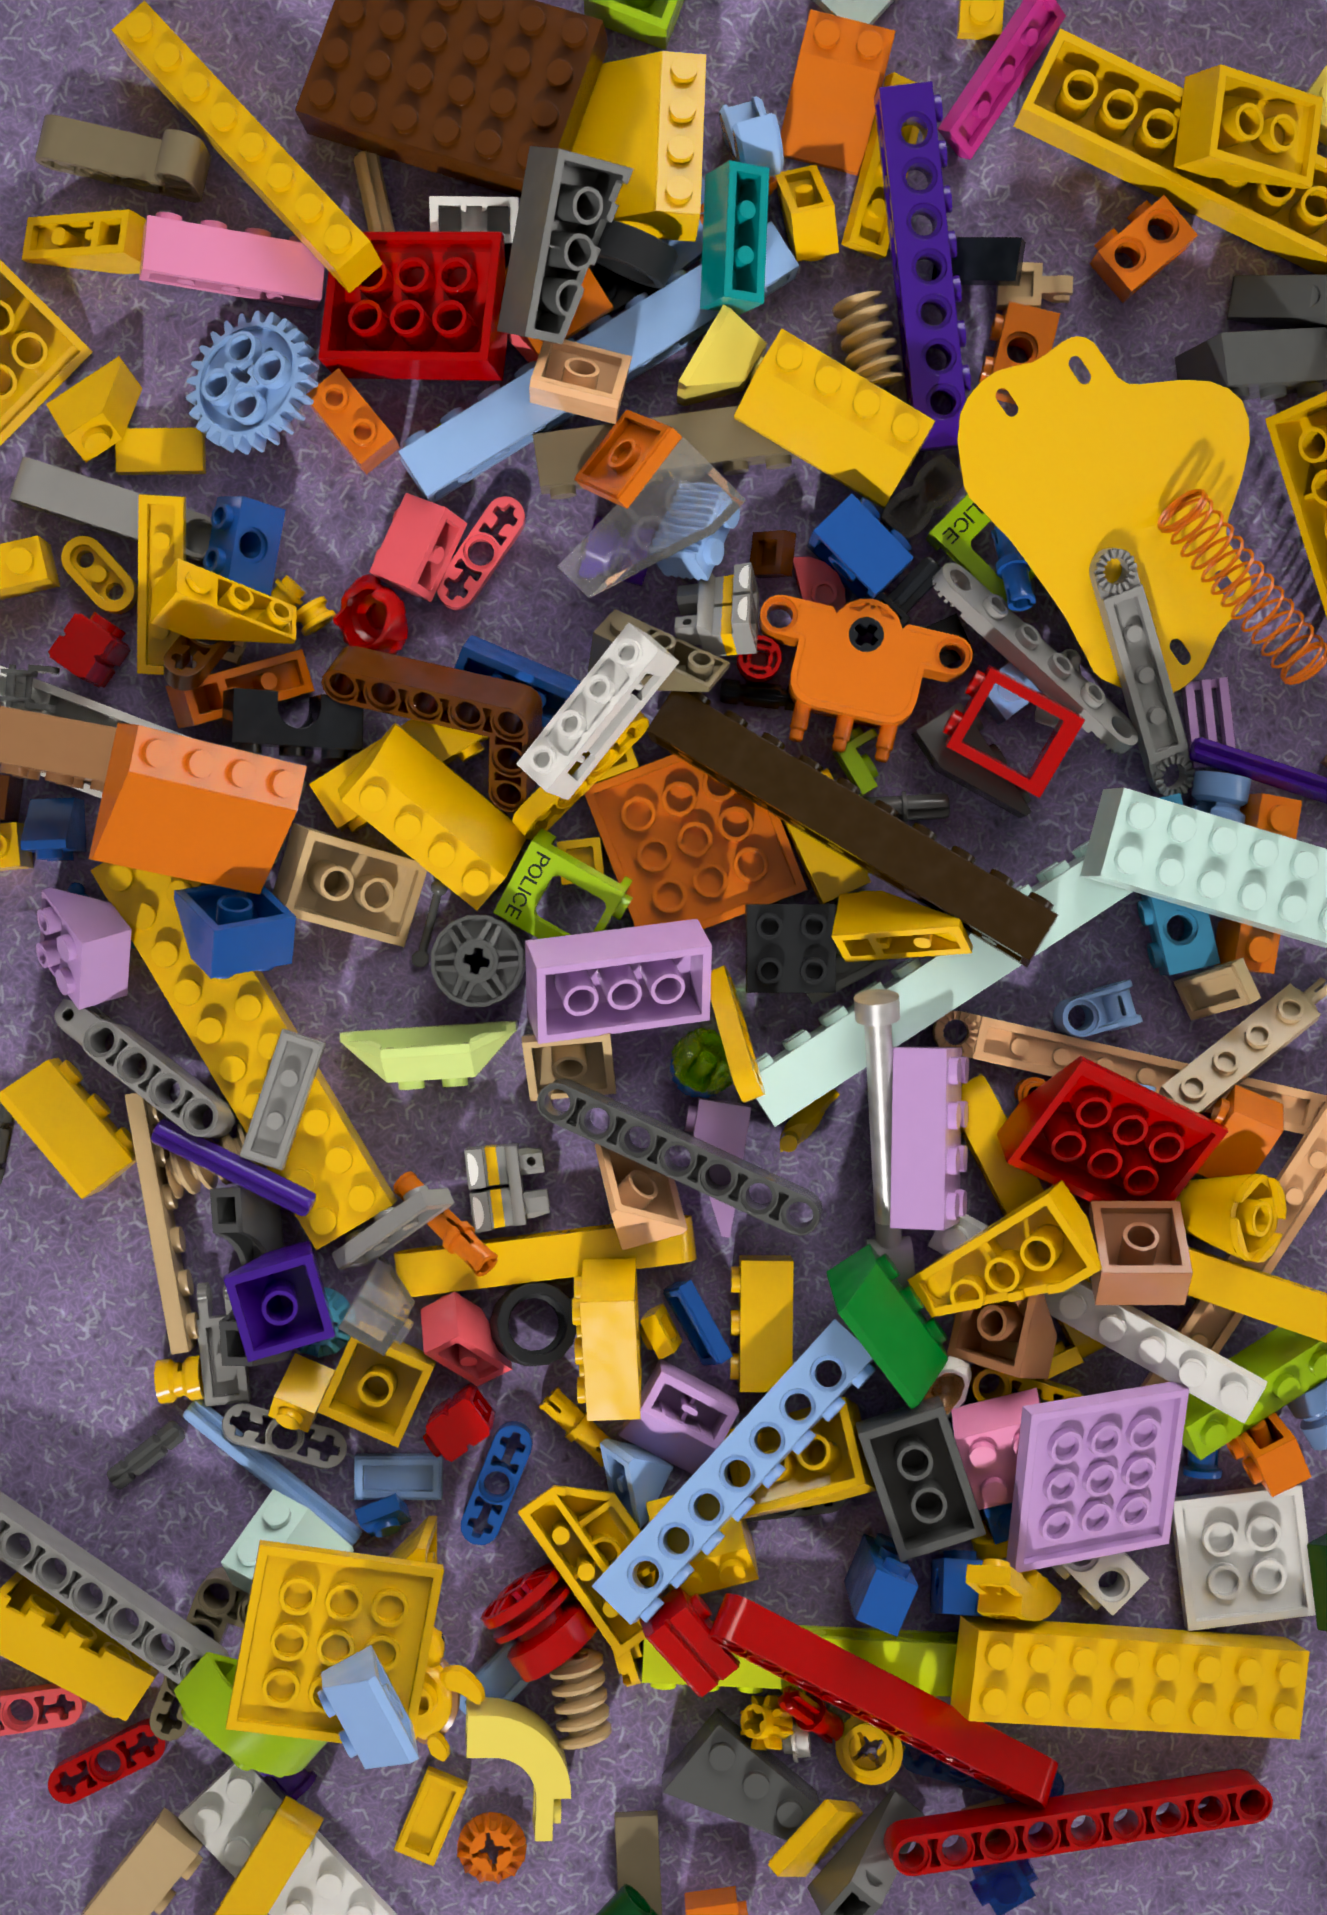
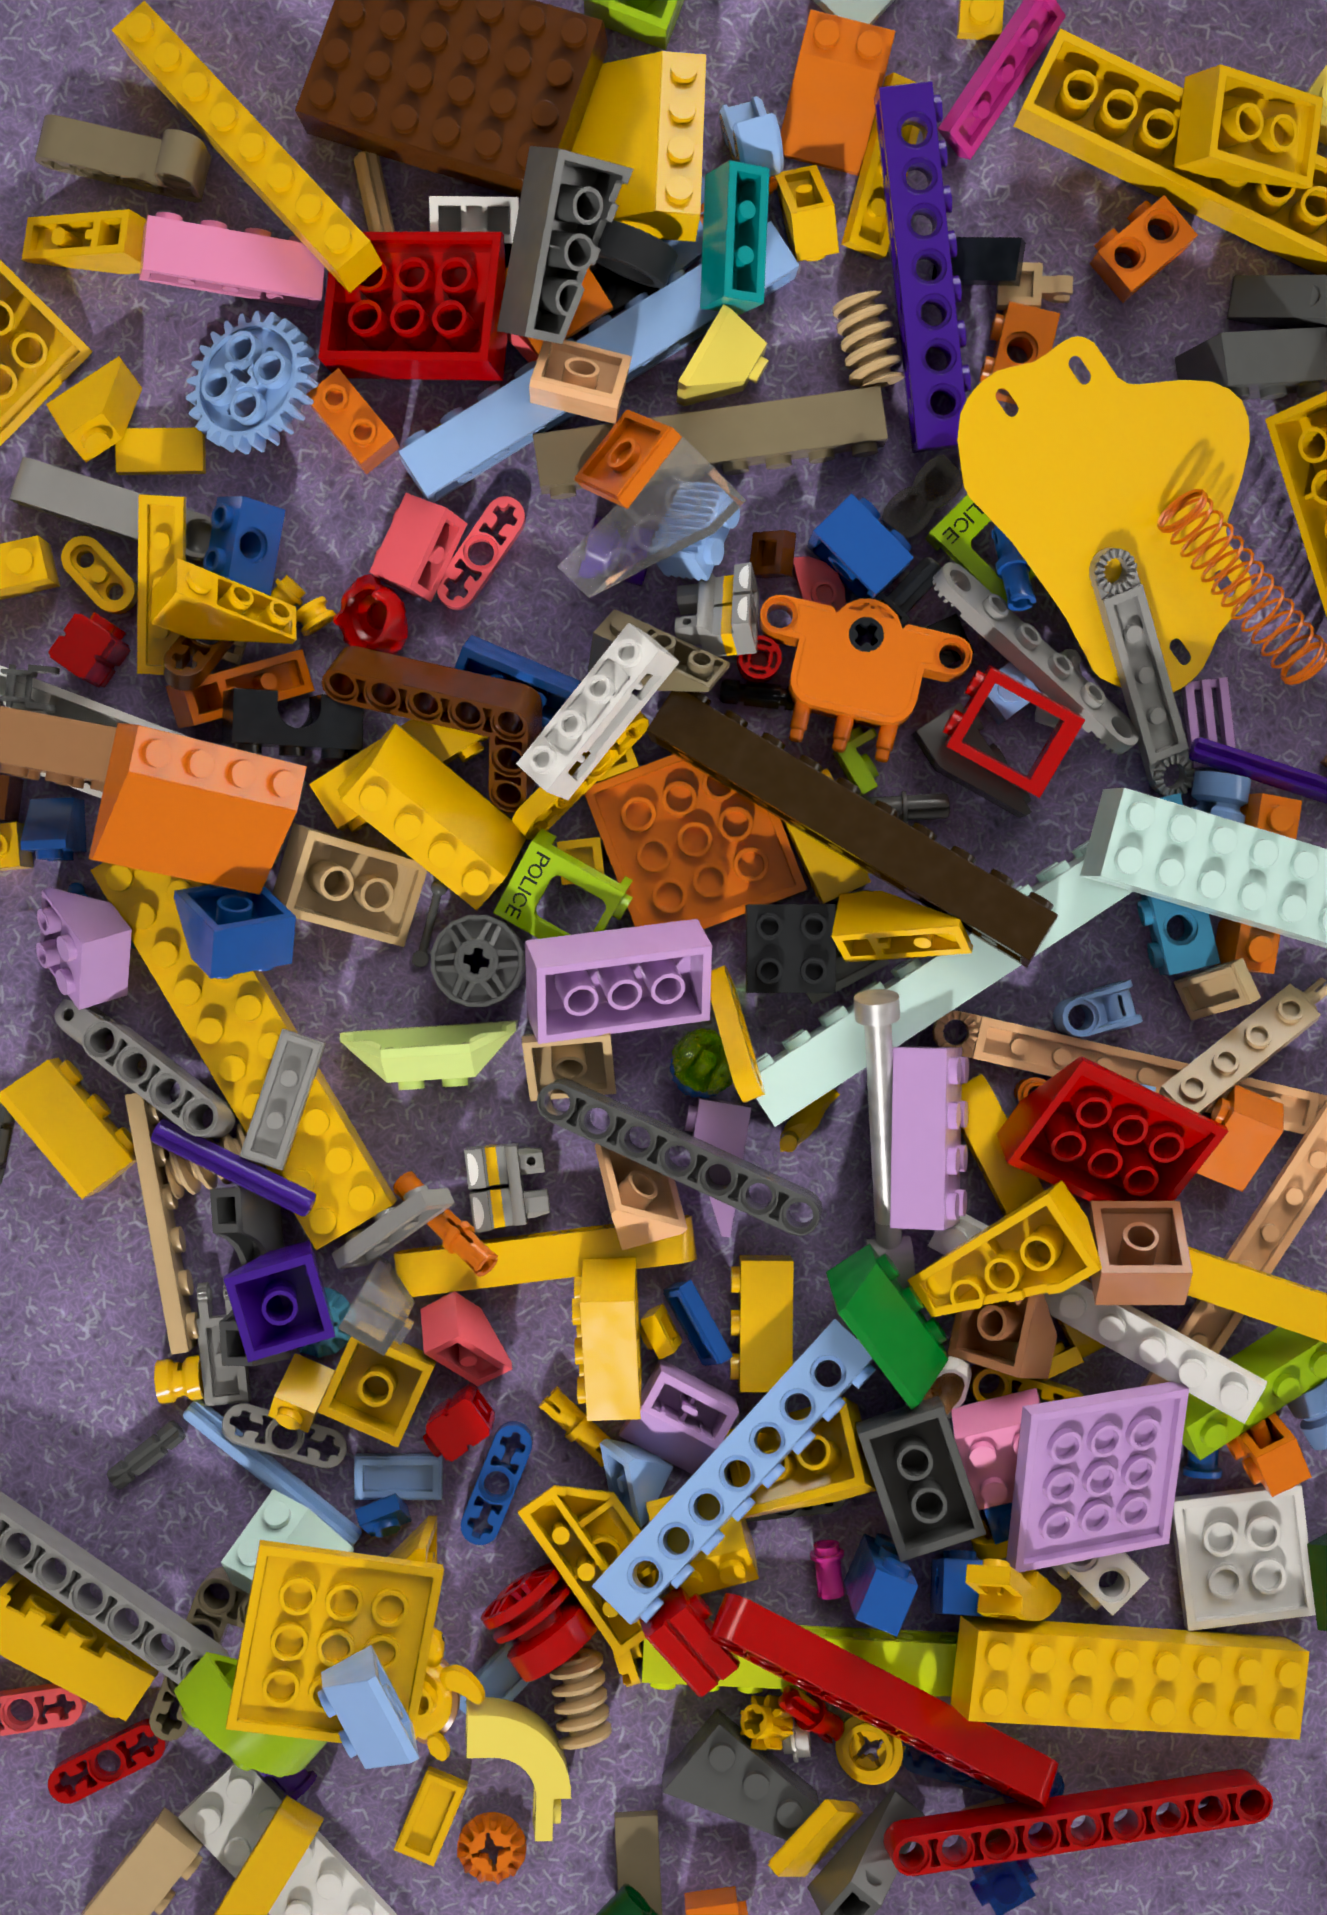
black tyre [490,1282,576,1366] -> none
yellow slope [734,328,935,509] -> none
yellow cone [1175,1173,1287,1263] -> none
none -> dark pink pin [810,1540,845,1600]

